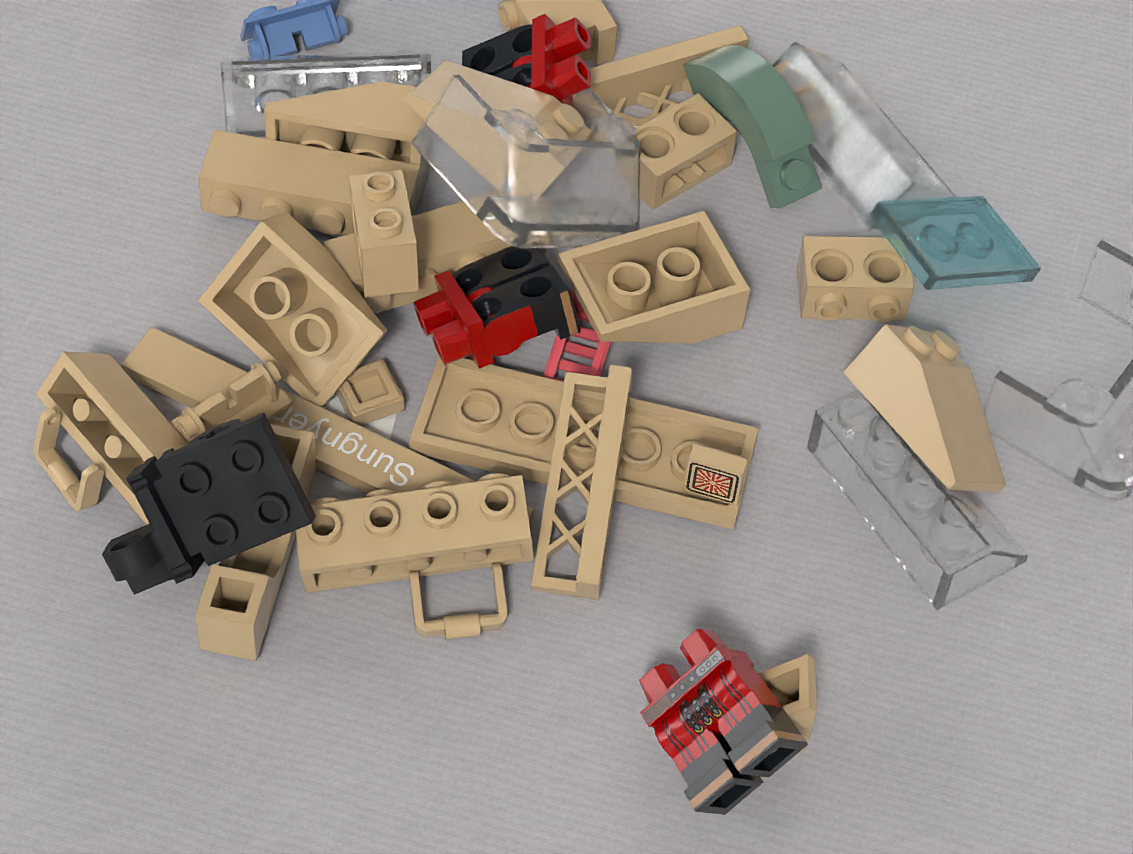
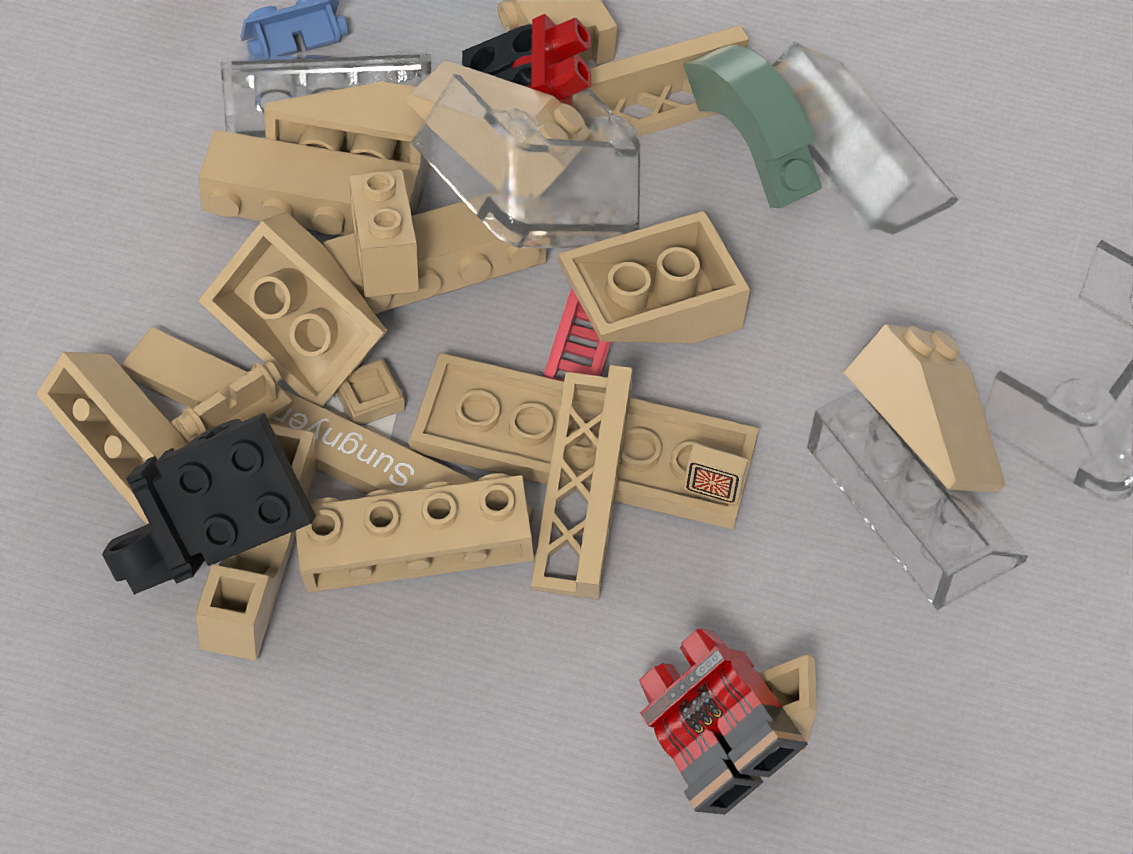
tan piece [33,407,104,511] -> none
tan piece [409,563,508,640] -> none
hips [413,237,581,369] -> none
tan brick [615,93,737,210] -> none
tan brick [797,236,914,322] -> none
clear light blue tile [869,196,1042,290] -> none

